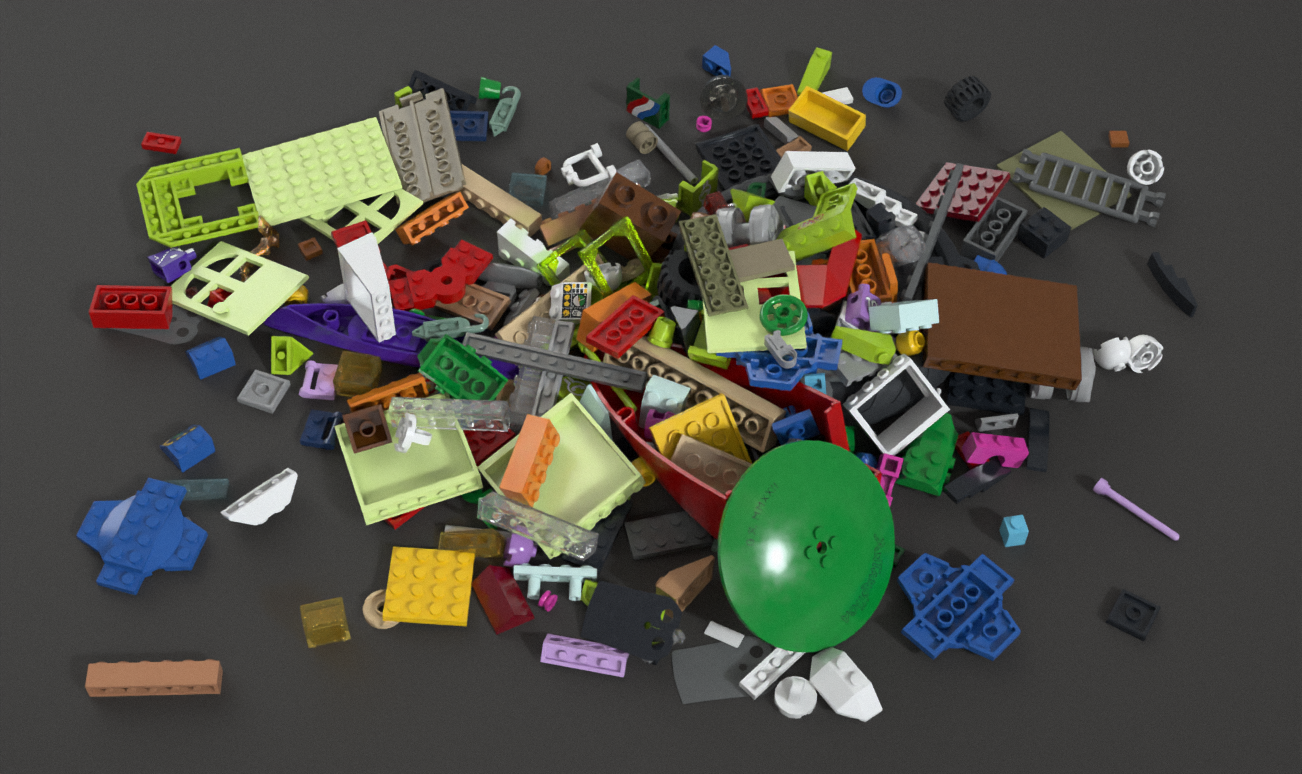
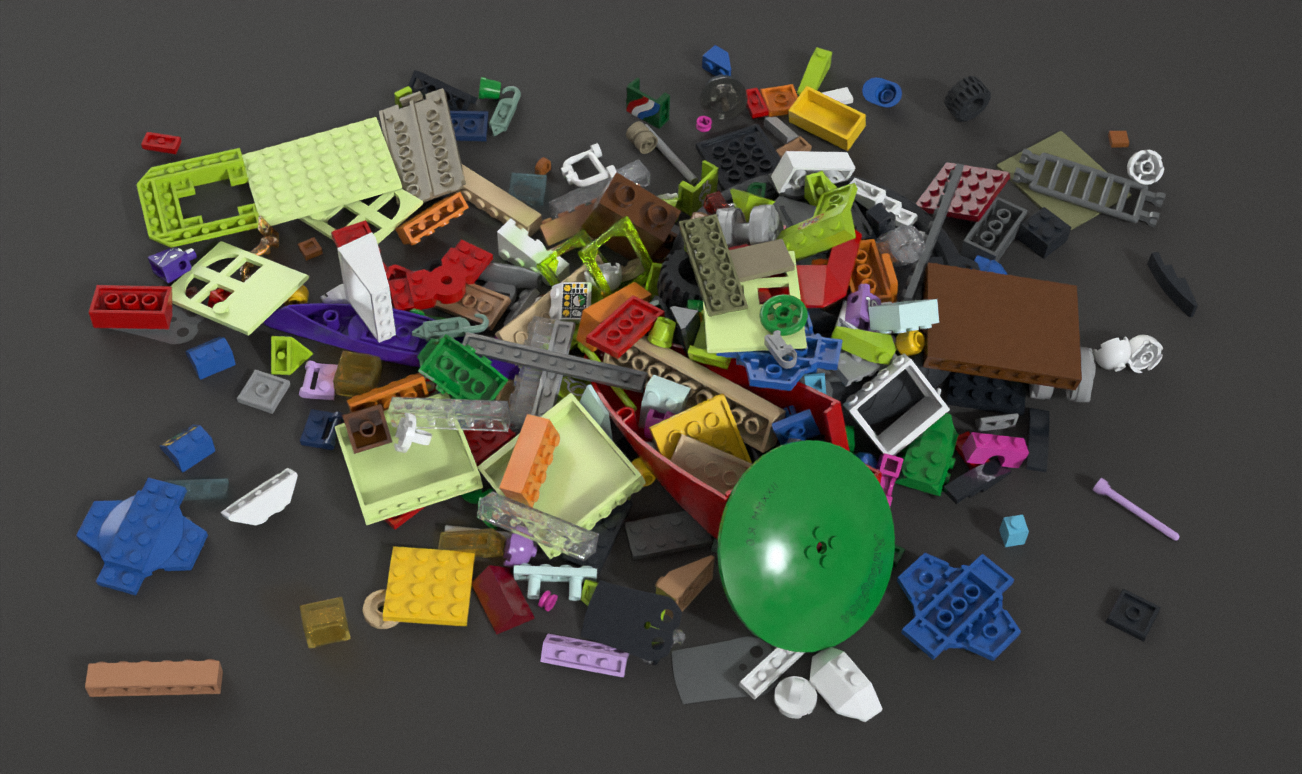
white sticker [704,621,744,648] -> none

